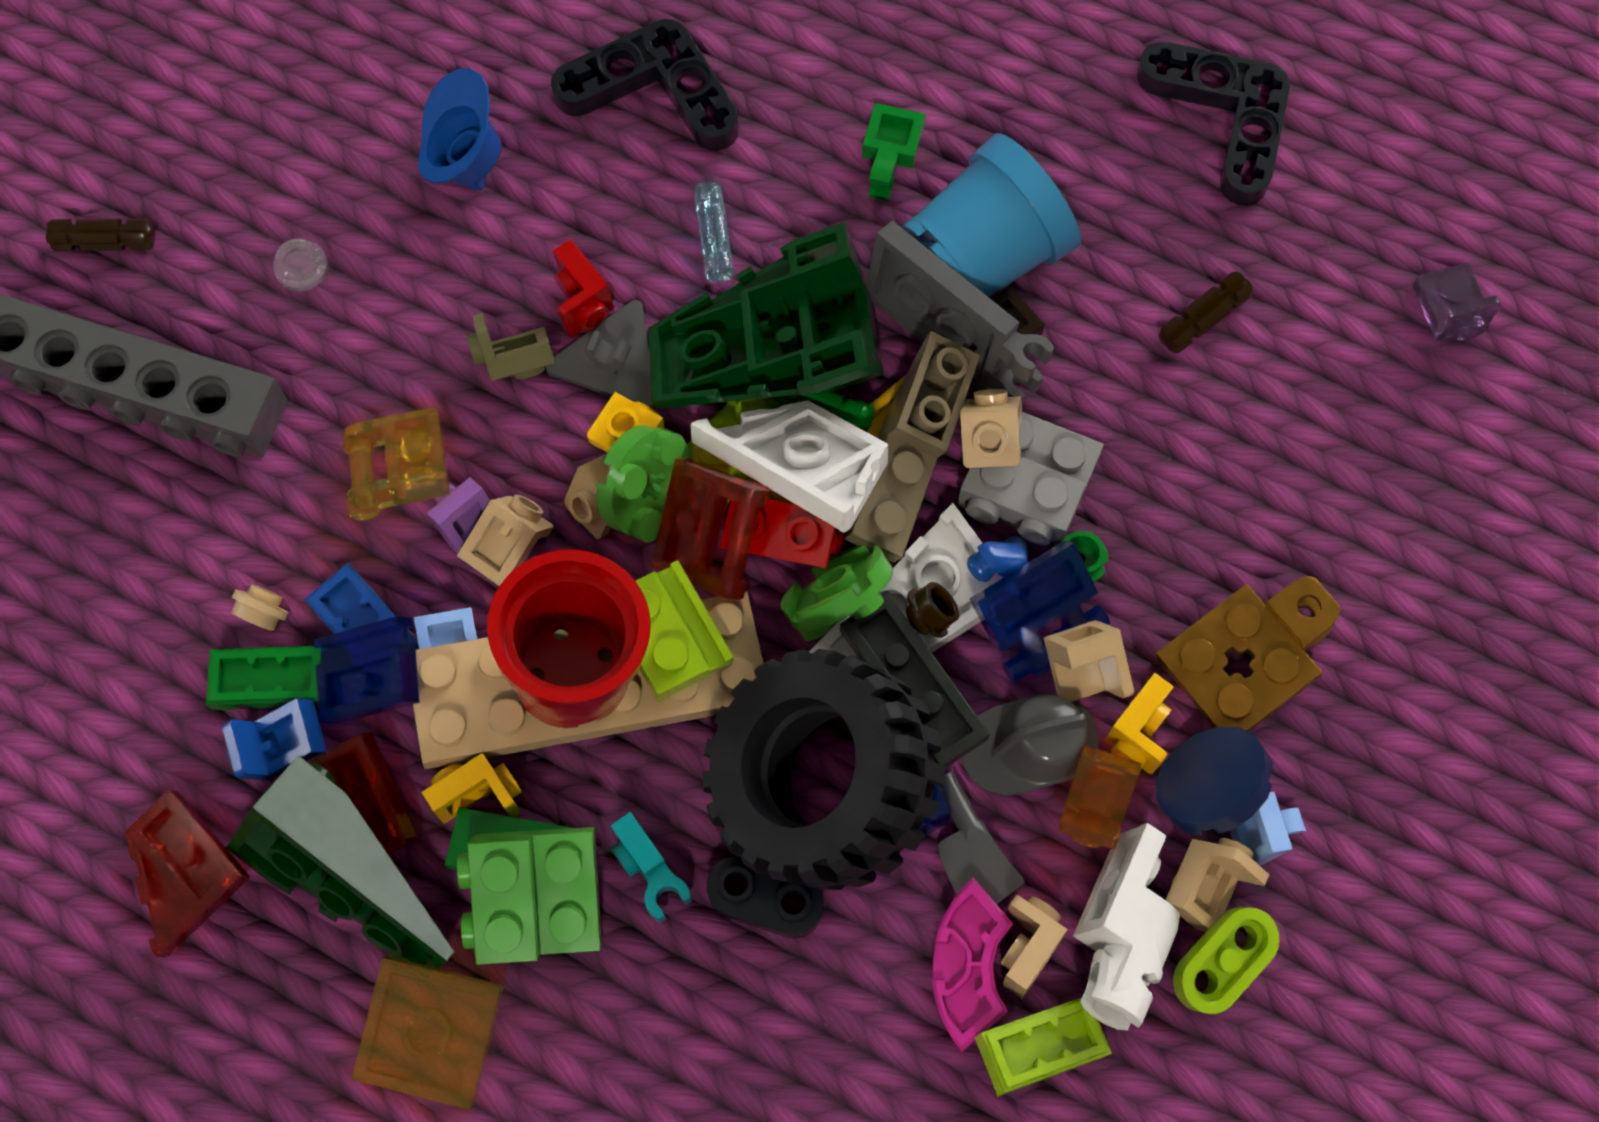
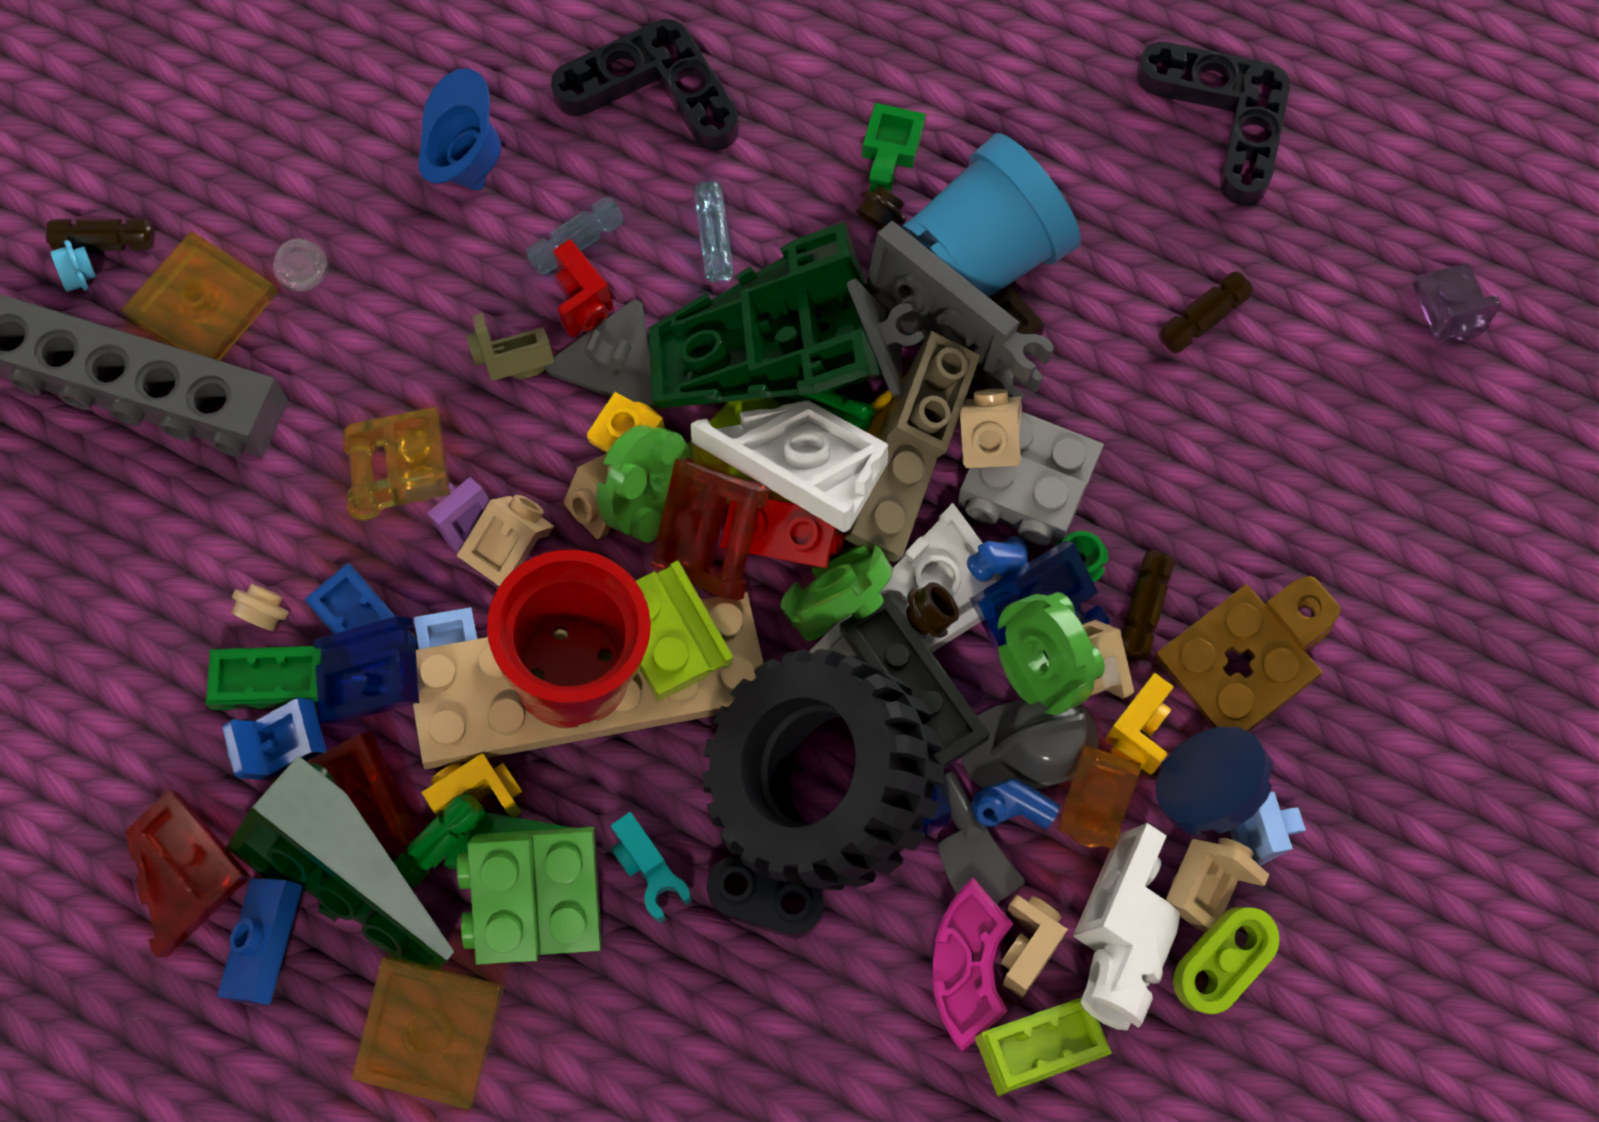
none -> medium azure plate [50,240,96,292]
none -> clear yellow plate [121,231,278,361]
none -> blue plate [217,878,302,1005]
none -> green axle [393,793,485,888]
none -> clear light blue axle [526,197,624,275]
none -> dark grey piece [847,278,928,397]
none -> dark brown plate [856,186,906,230]
none -> blue arm [972,778,1061,830]
none -> bright green plate [998,592,1105,715]
none -> dark brown axle [1121,550,1175,661]

